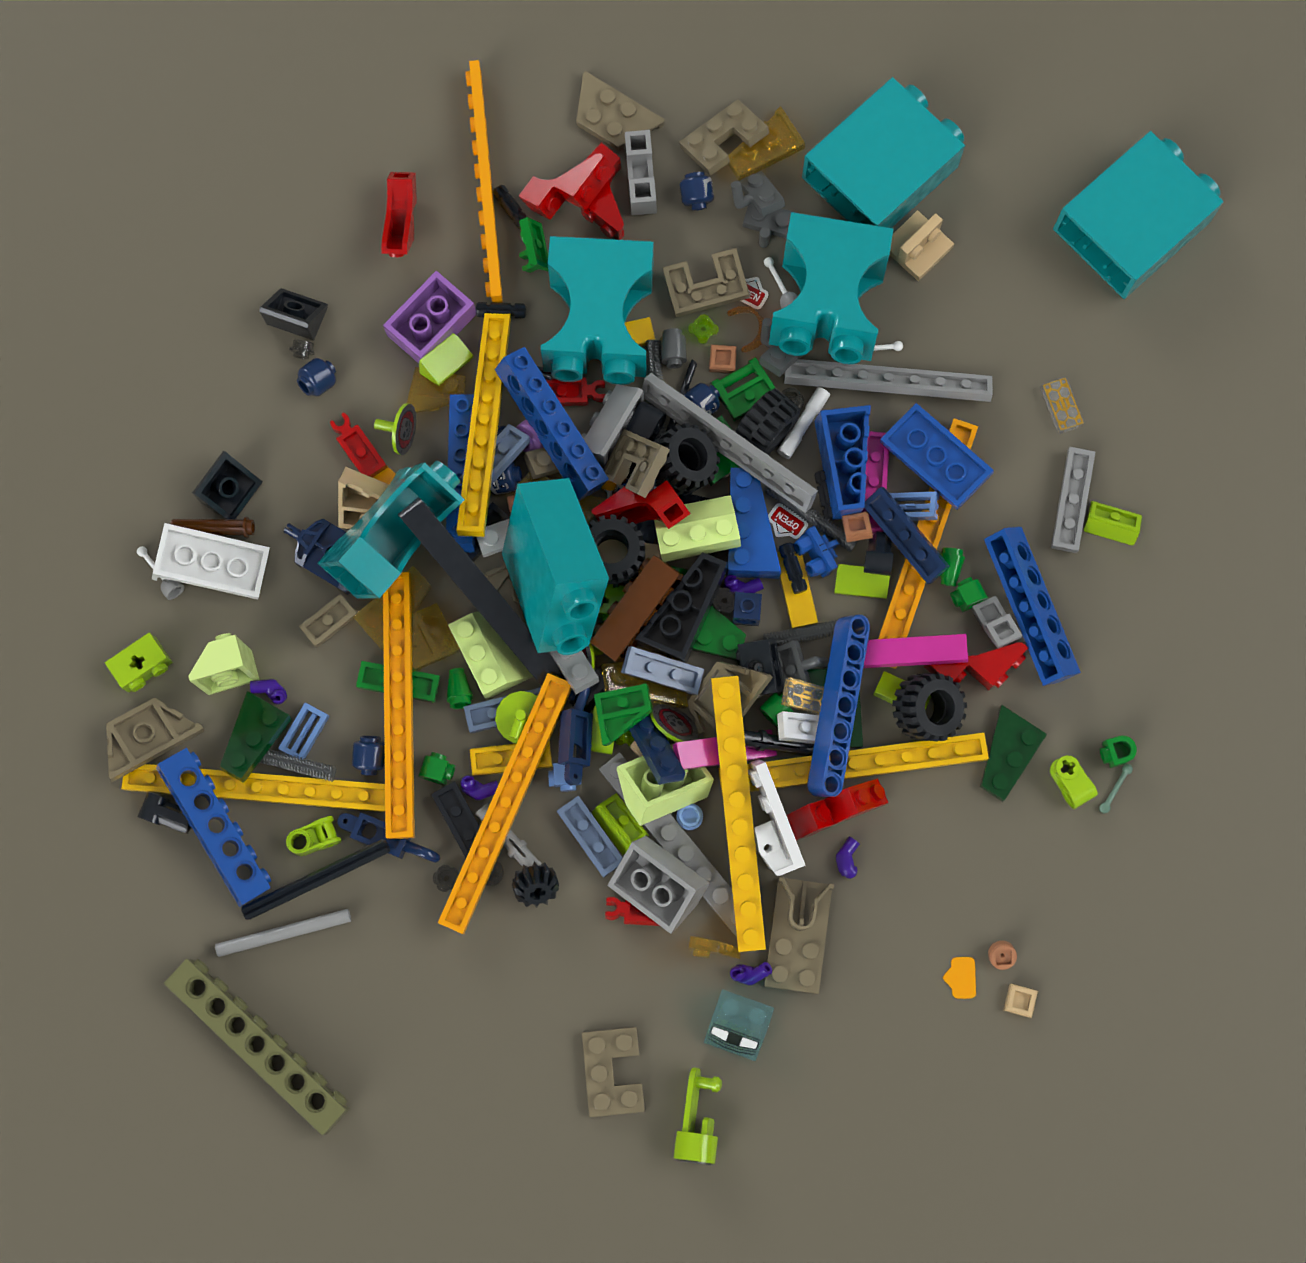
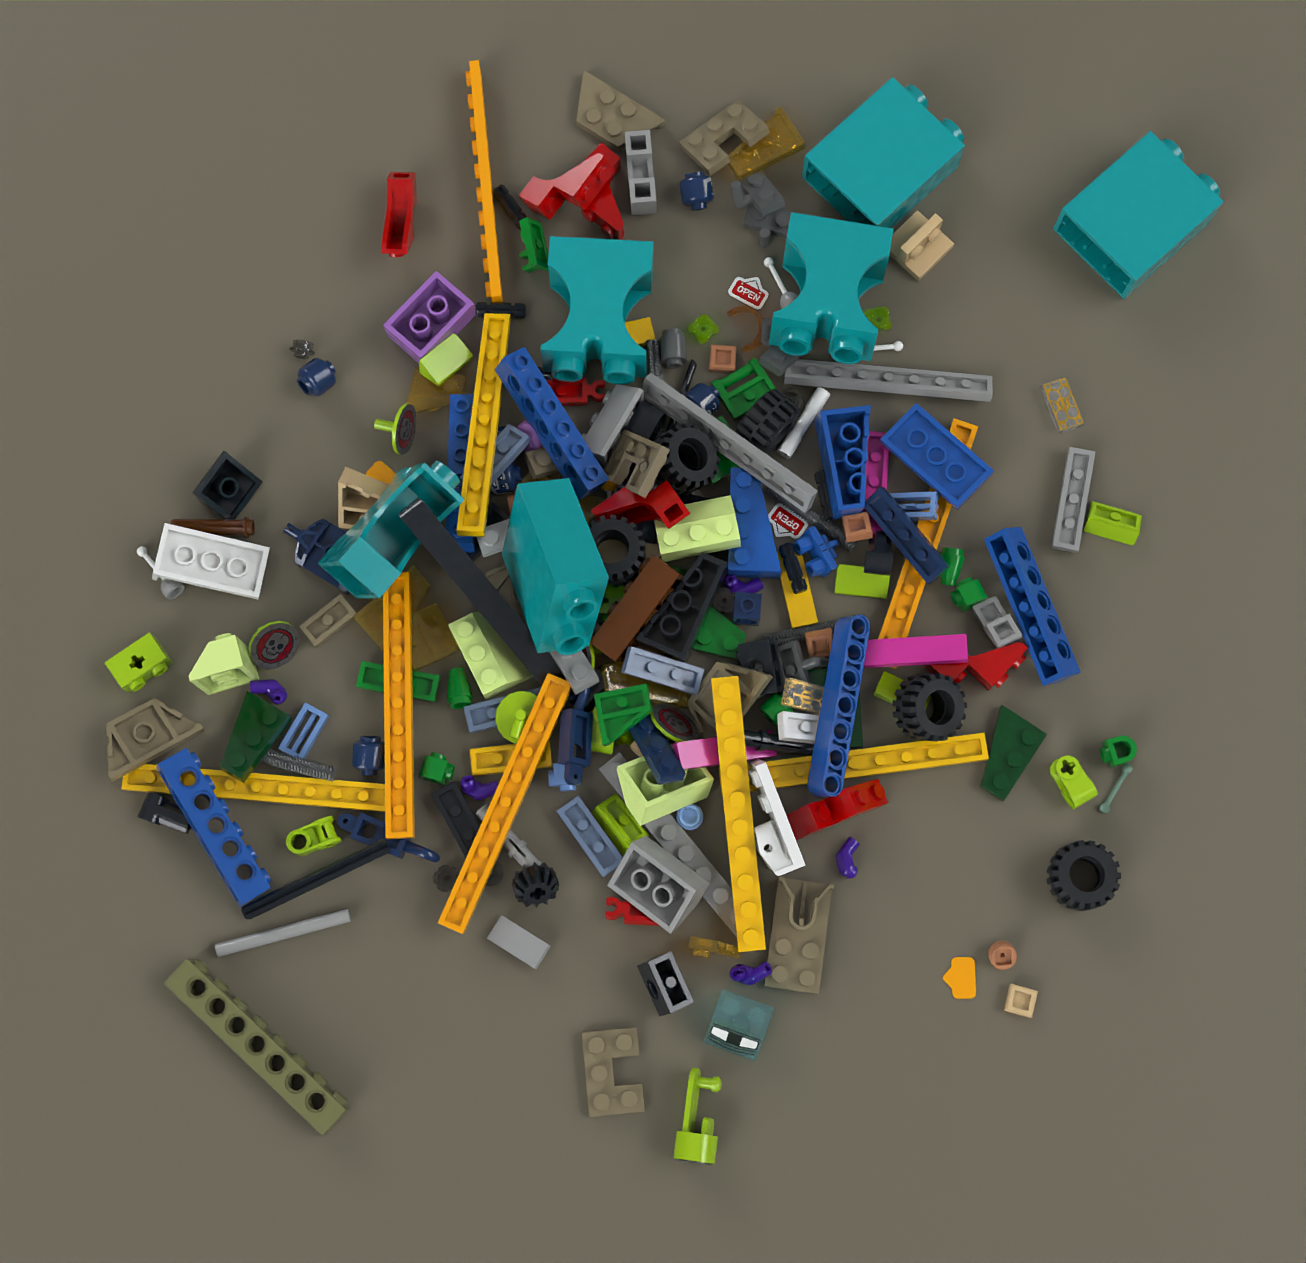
black slope [260,288,328,341] -> none
red plate [330,412,388,478] -> none
dark tan plate [662,248,750,318] -> none
none -> shield [249,621,299,669]
none -> light grey slope [487,915,551,969]
none -> black brick [637,951,694,1017]
none -> nougat tile [805,628,833,658]
none -> clear neon green plate [864,306,892,331]
none -> black tyre [1046,840,1121,911]

